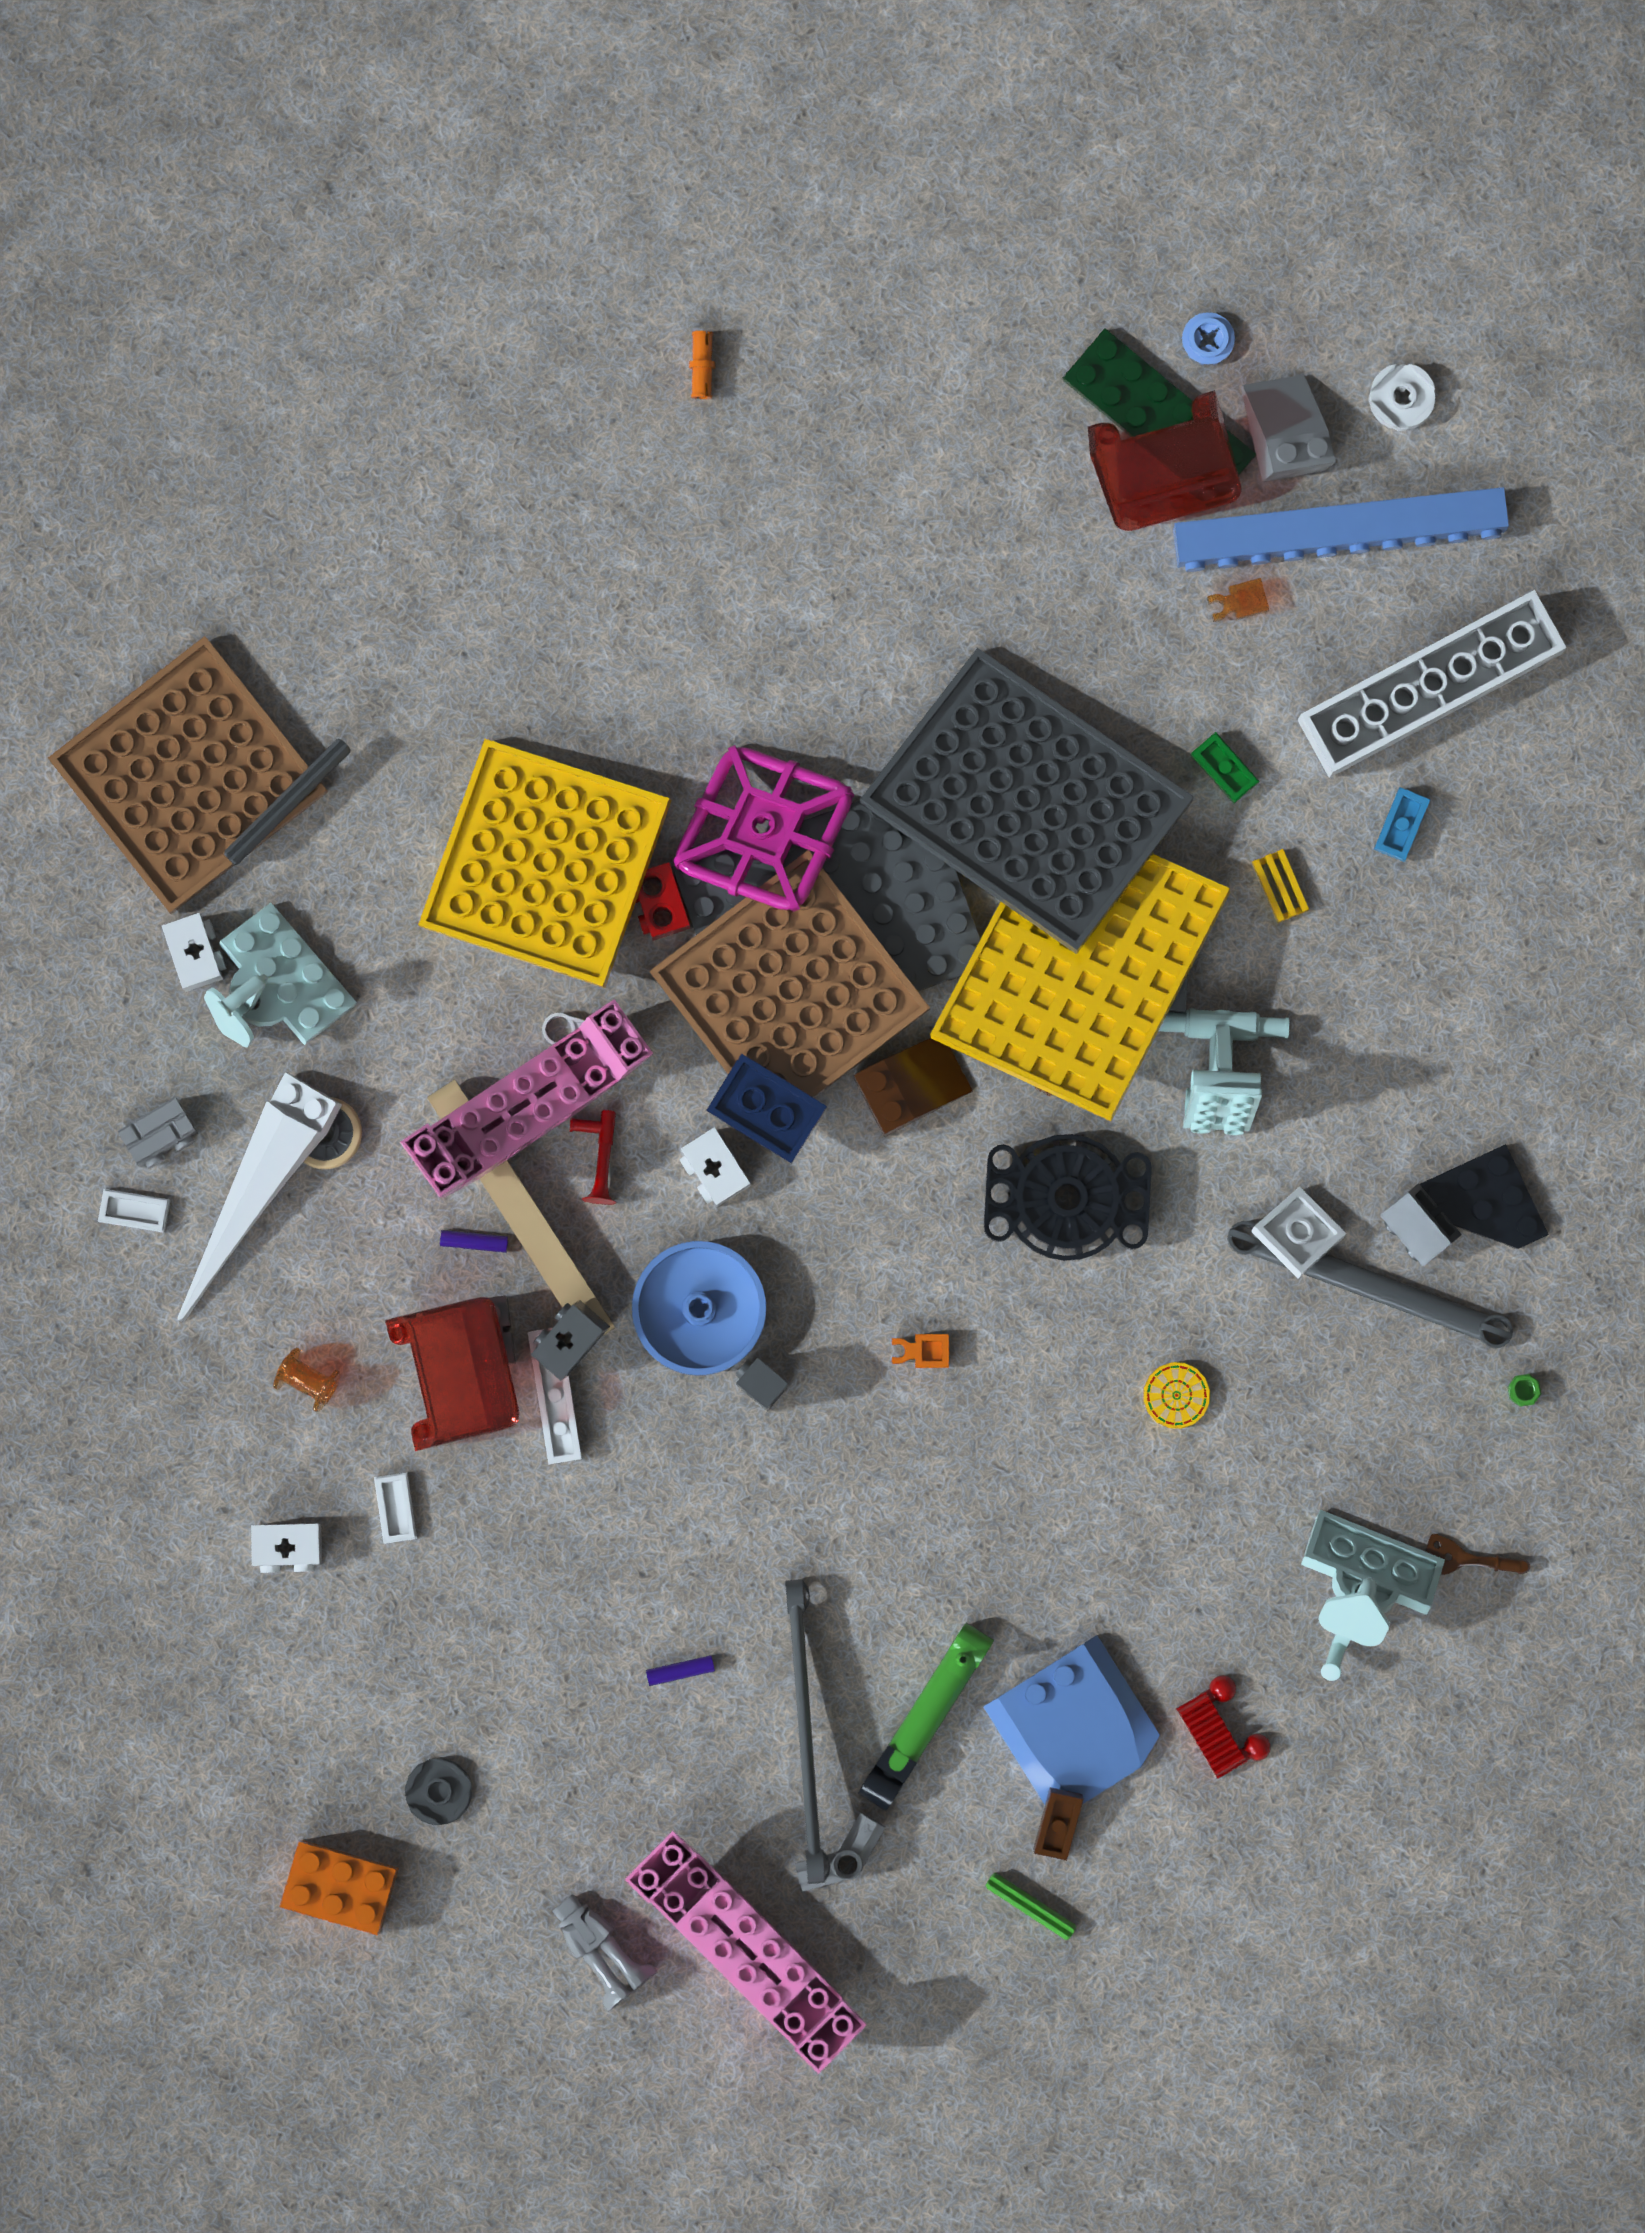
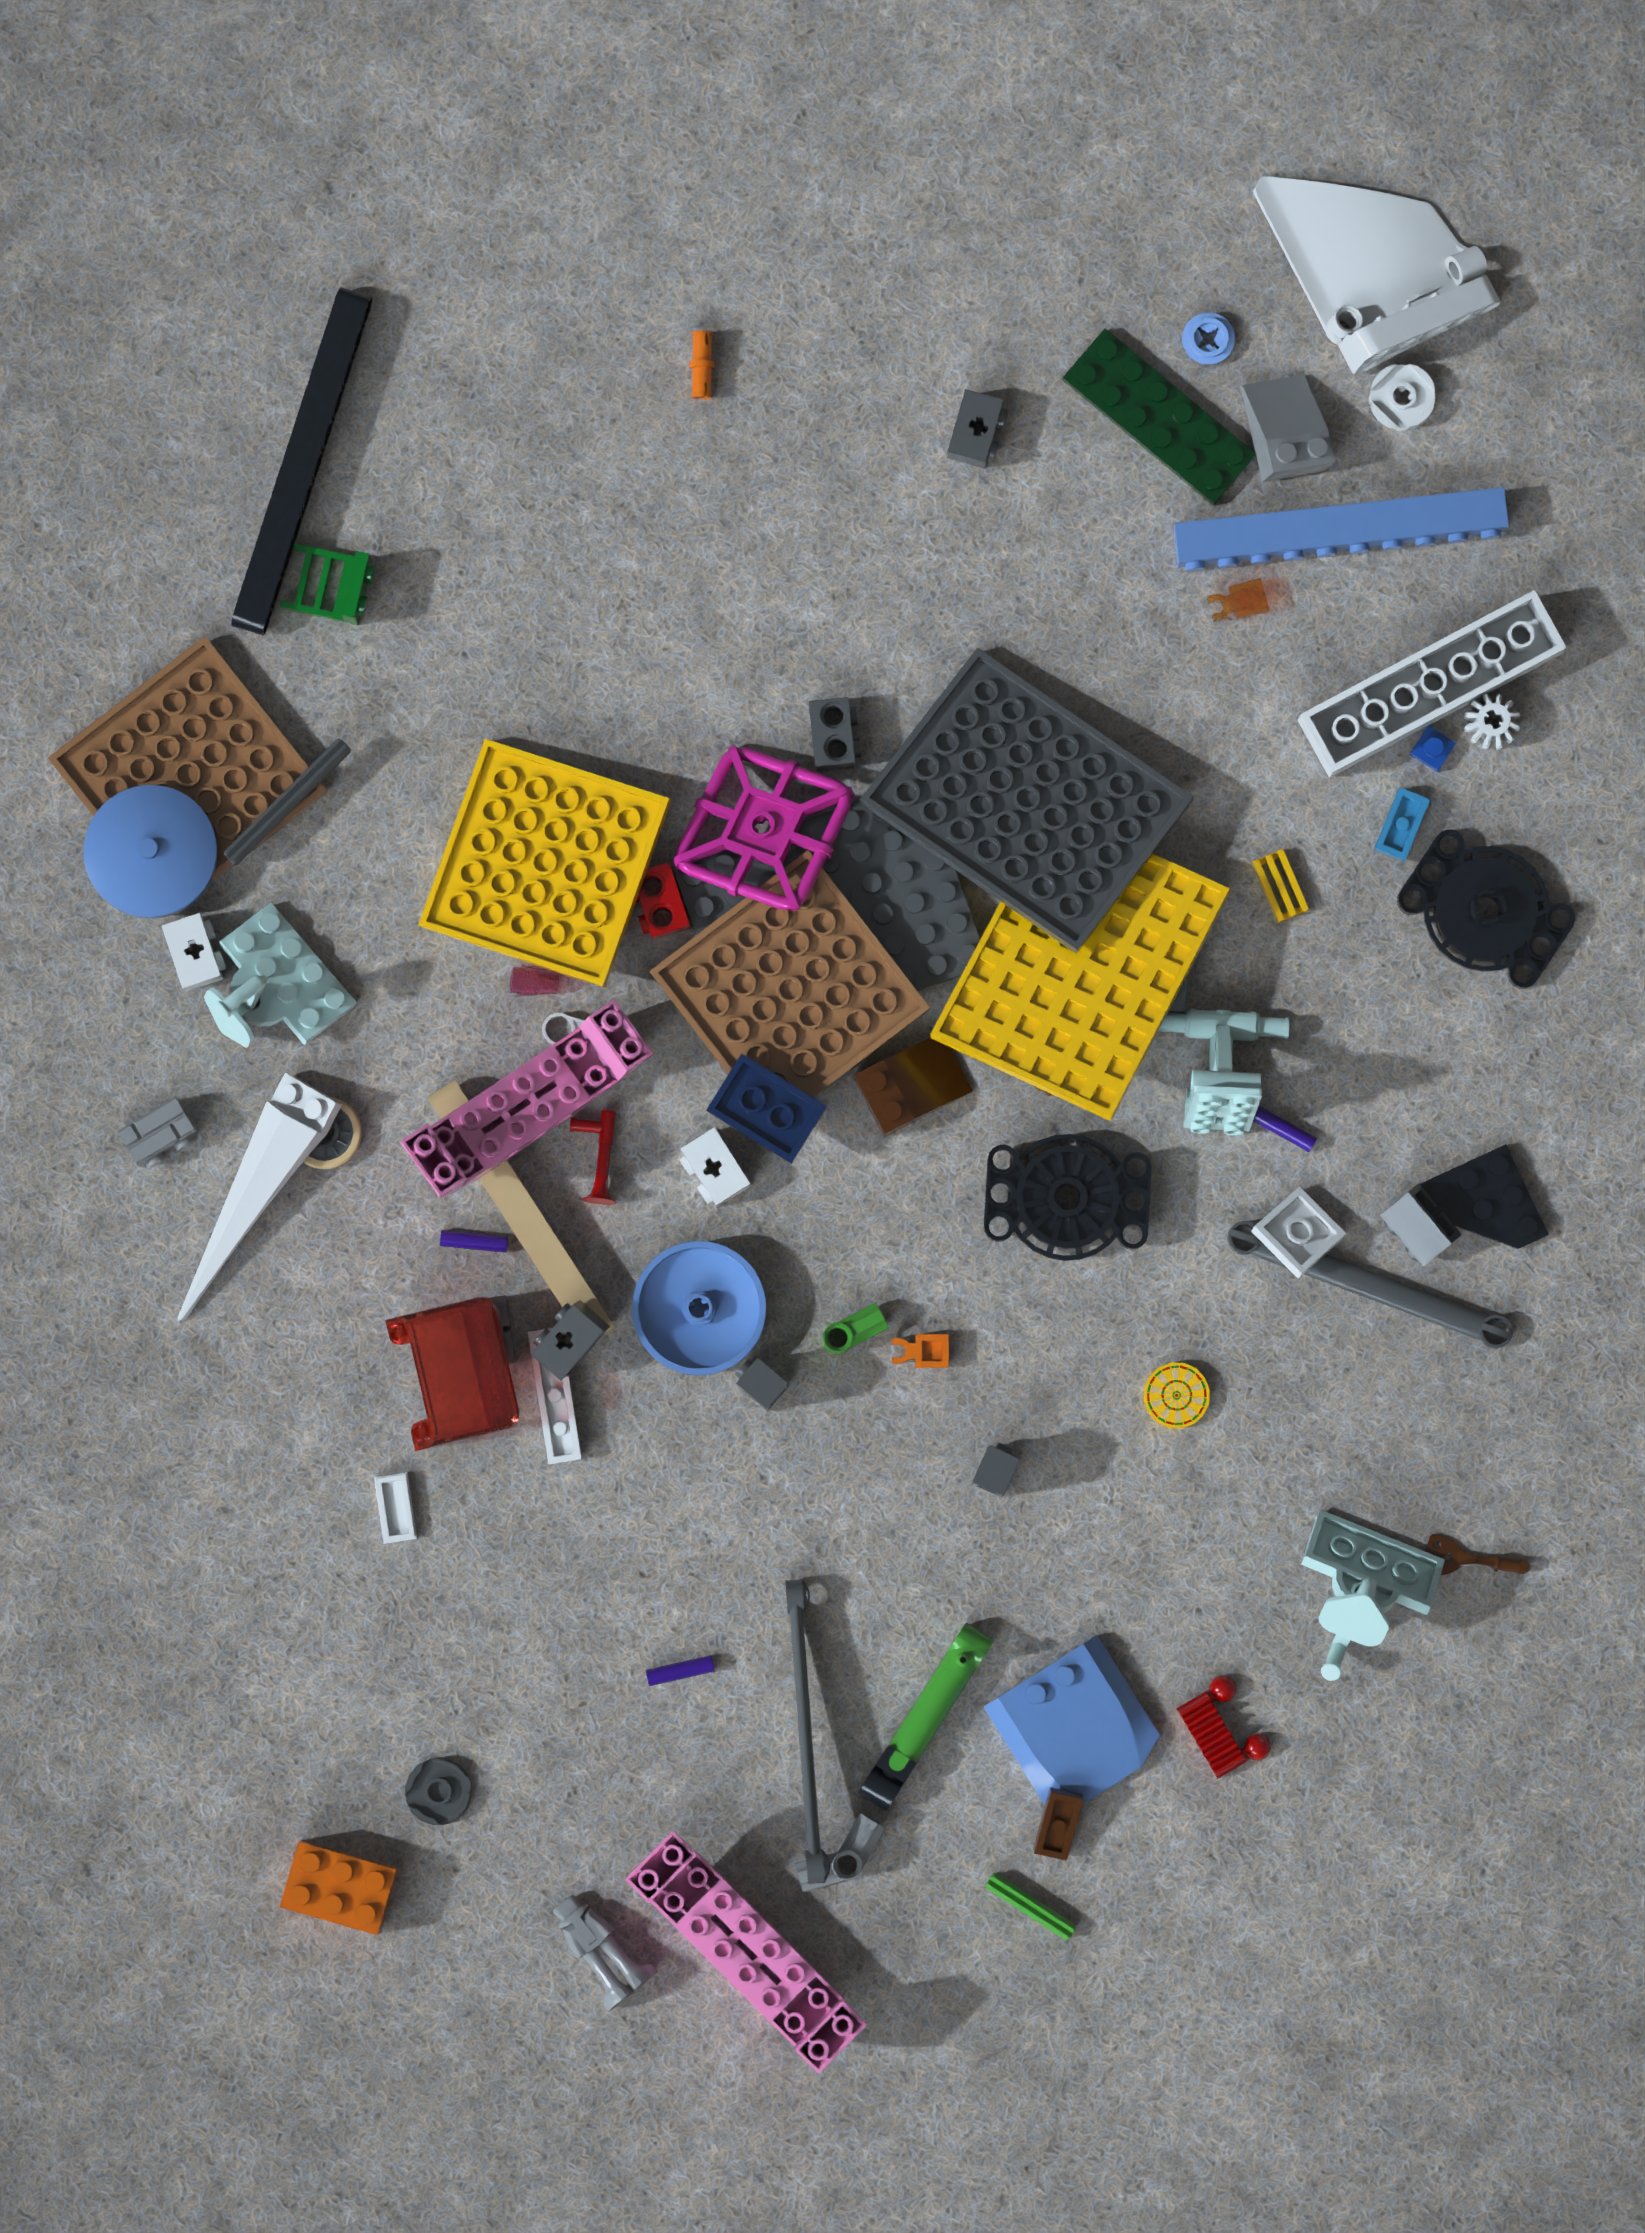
white tile [98,1189,171,1233] -> none
white brick [251,1524,322,1573] -> none
clear orange hose [273,1348,340,1412] -> none
clear red windscreen [1088,390,1242,531] -> none
green plate [1190,732,1260,804] -> none
bright green tile [1507,1374,1541,1407] -> none
none -> medium blue dish [83,785,218,919]
none -> black beam [231,287,372,636]
none -> green plate [280,543,376,626]
none -> clear pink cone [509,964,559,997]
none -> dark grey brick [809,697,861,771]
none -> bright green piece [821,1303,889,1355]
none -> dark grey brick [947,389,1008,469]
none -> dark grey brick [971,1442,1020,1498]
none -> dark purple piece [1253,1106,1317,1152]
none -> white panel [1254,176,1501,375]
none -> black piece [1397,830,1575,989]
none -> blue plate [1409,725,1456,772]
none -> white gear [1464,694,1520,750]

